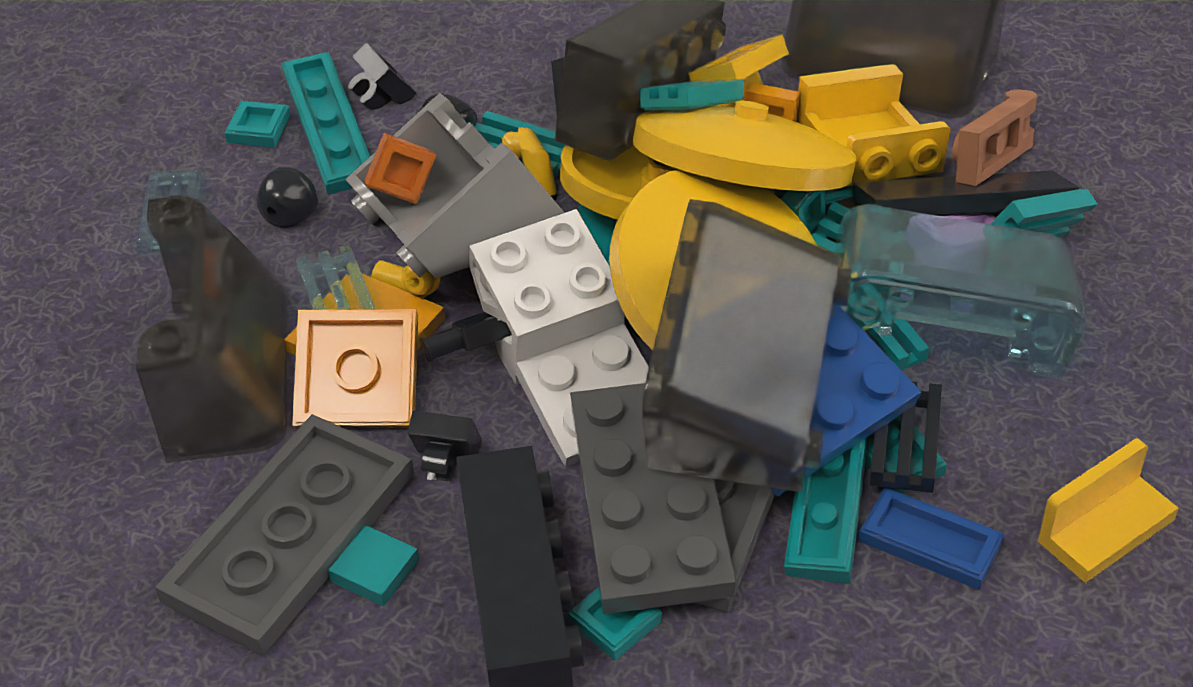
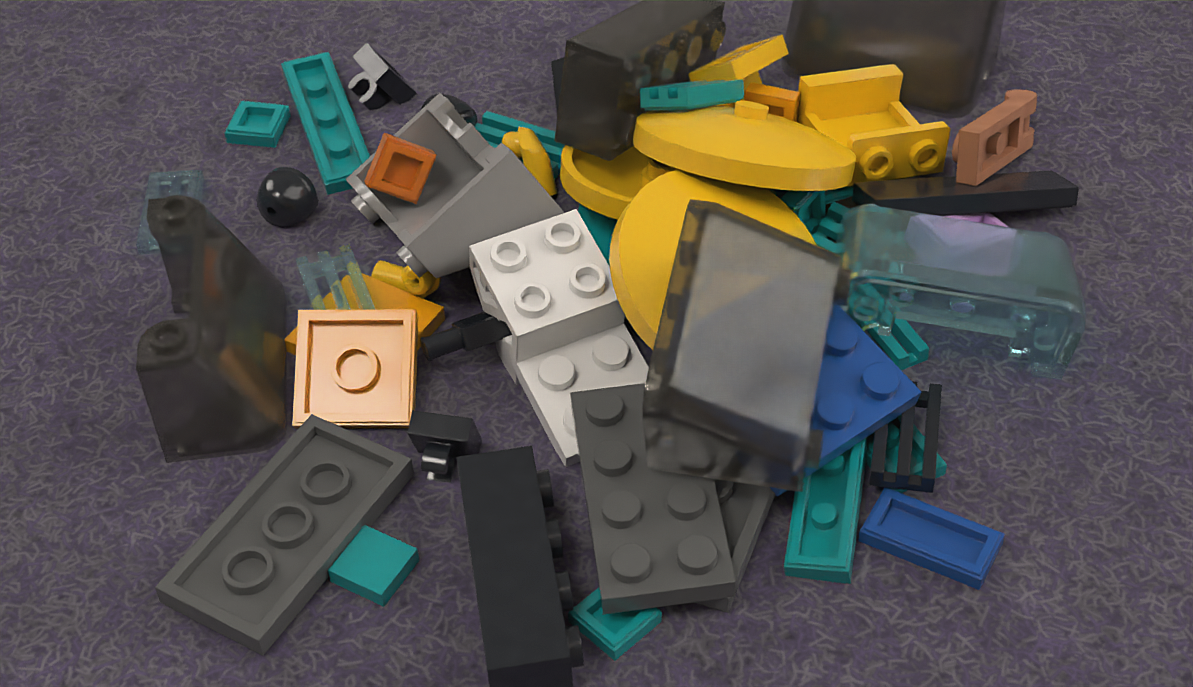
teal tile [981,189,1098,252] -> none
yellow panel [1038,438,1179,583] -> none

